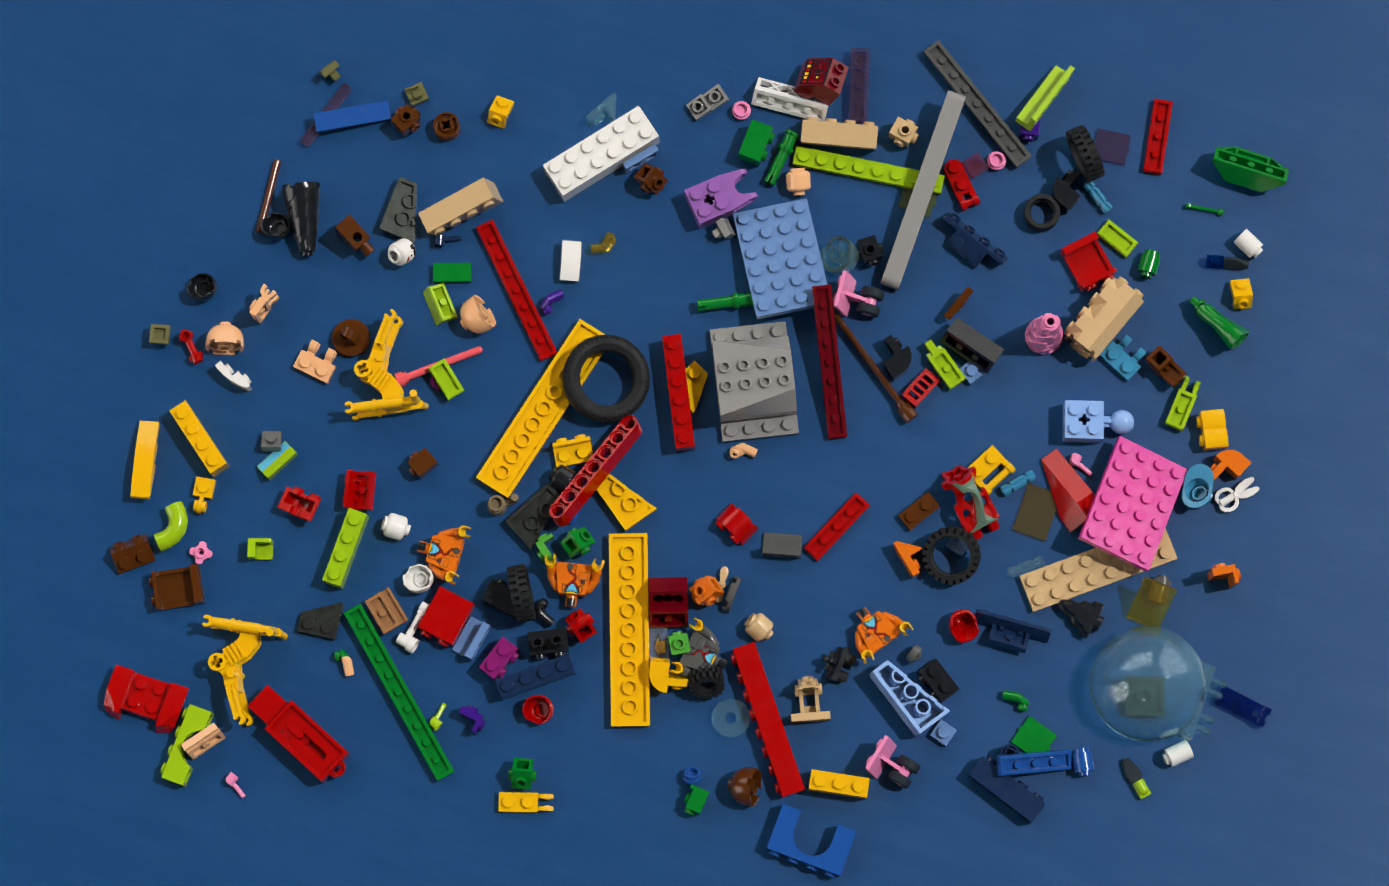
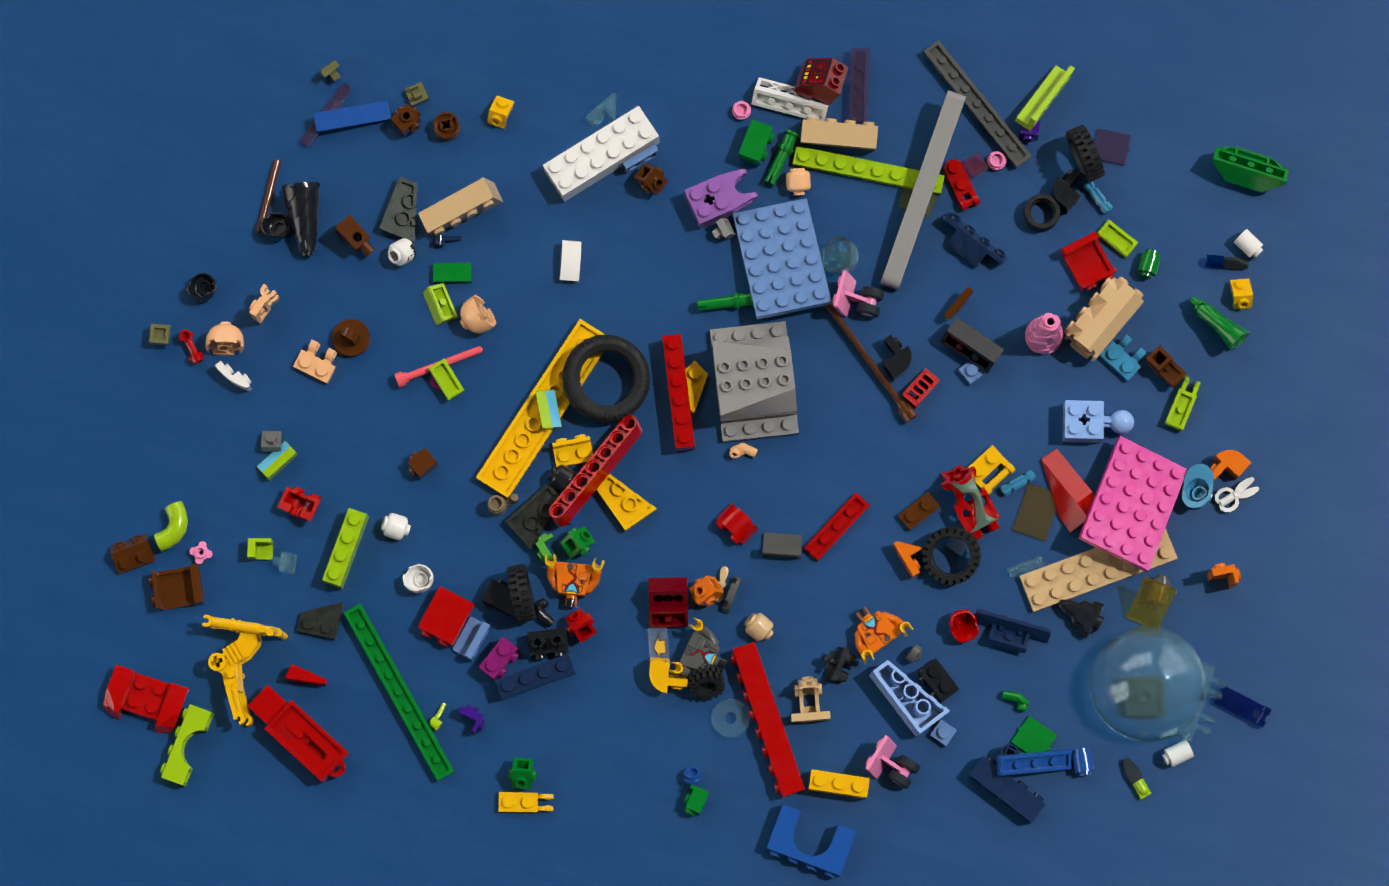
yellow slope [130,421,160,499] -> none
yellow brick [169,400,230,477] -> none
light nougat plate [181,723,226,760] -> none
yellow plate [193,476,216,514] -> none
bright pink hand [226,772,246,798] -> none
light nougat arm [334,649,354,676] -> none
red bracket [342,469,376,511] -> none
yellow piece [345,309,429,421] -> none
medium nougat plate [365,587,409,635] -> none
white brick [396,602,429,654] -> none
orange torso [417,525,471,585] -> none
red tile [476,219,558,362] -> none
red hair [522,695,554,724] -> none
dark purple arm [540,289,564,315] -> none
clear yellow arm [591,232,616,253] -> none
yellow plate [609,533,650,727] -> none
bright green bracket [668,631,690,655] -> none
light grey slope [686,84,730,120] -> none
reddish brown cylinder [728,767,762,807] -> none
dark red tile [812,284,847,439] -> none
black brick [855,235,884,267] -> none
tan brick [888,117,919,148] -> none
lime hinge [924,339,966,390] -> none
bright pink hand [1069,453,1092,476] -> none
red tile [1143,98,1173,175] -> none
green hinge [1185,203,1224,216] -> none
yellow brick [1196,409,1229,451] -> none
none -> clear light blue tile [273,552,297,574]
none -> red slope [285,664,328,686]
none -> slope [536,390,562,431]

